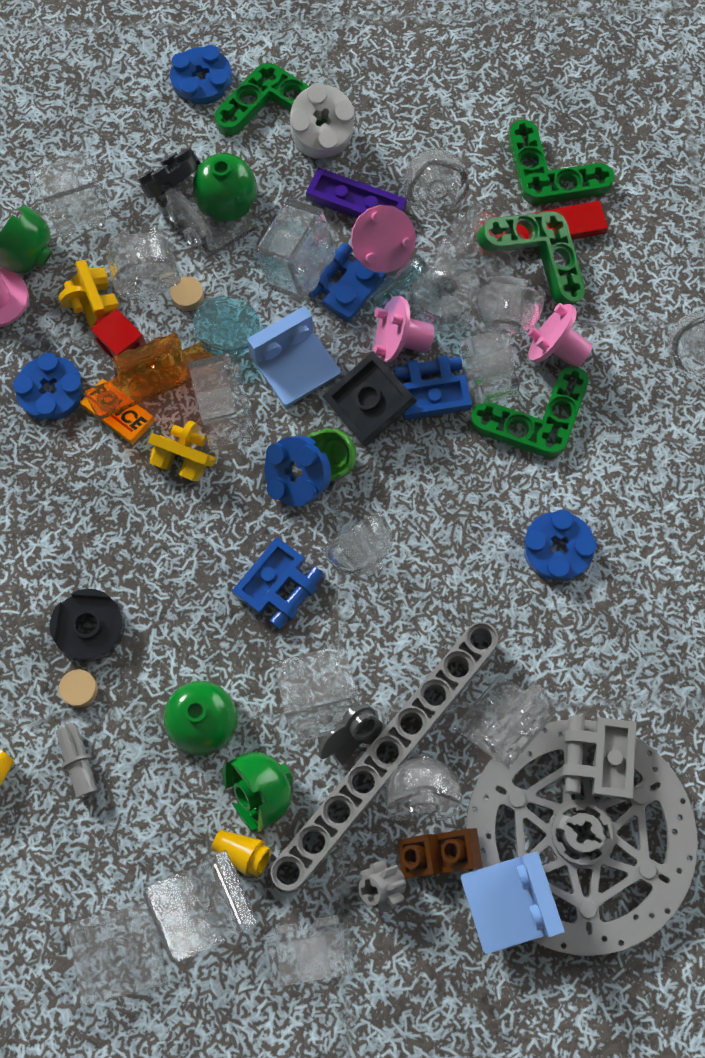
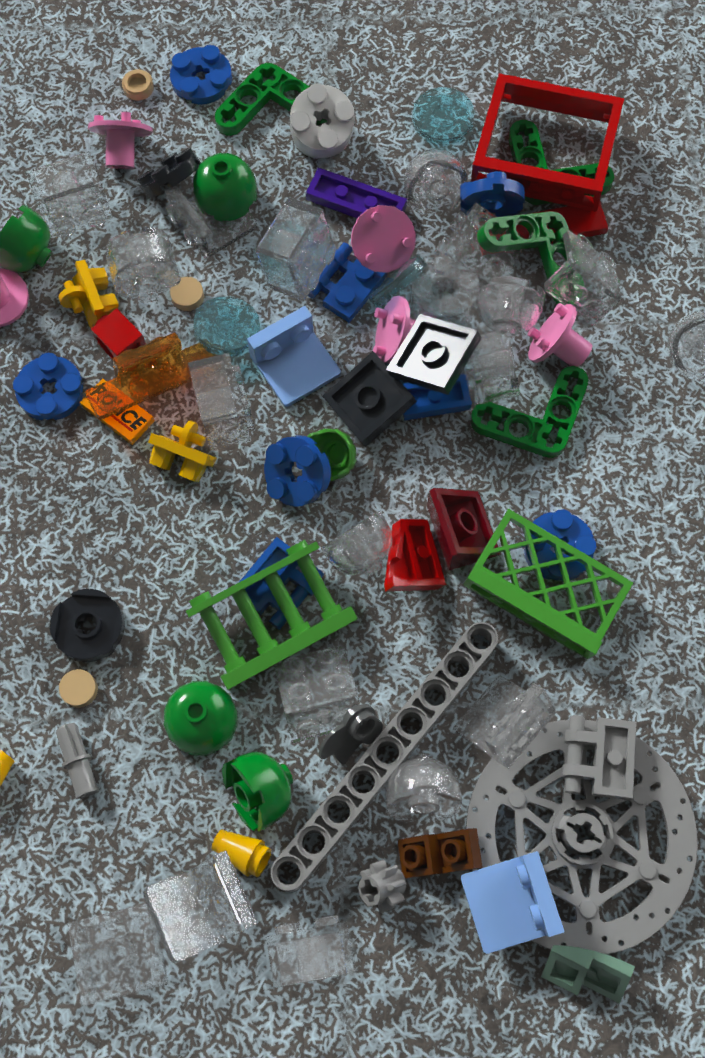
none -> bright pink piece [88,112,153,169]
none -> tan tile [122,69,154,101]
none -> bright green fence [186,540,358,690]
none -> red wing [384,519,446,592]
none -> plate [386,314,482,395]
none -> clear light blue tile [412,87,475,146]
none -> dark red slope [427,488,501,570]
none -> blue plate [460,171,525,218]
none -> bright green fence [463,508,634,659]
none -> red window [471,73,625,212]
none -> sand green slope [541,945,635,1004]
none -> clear bracket [544,230,622,326]

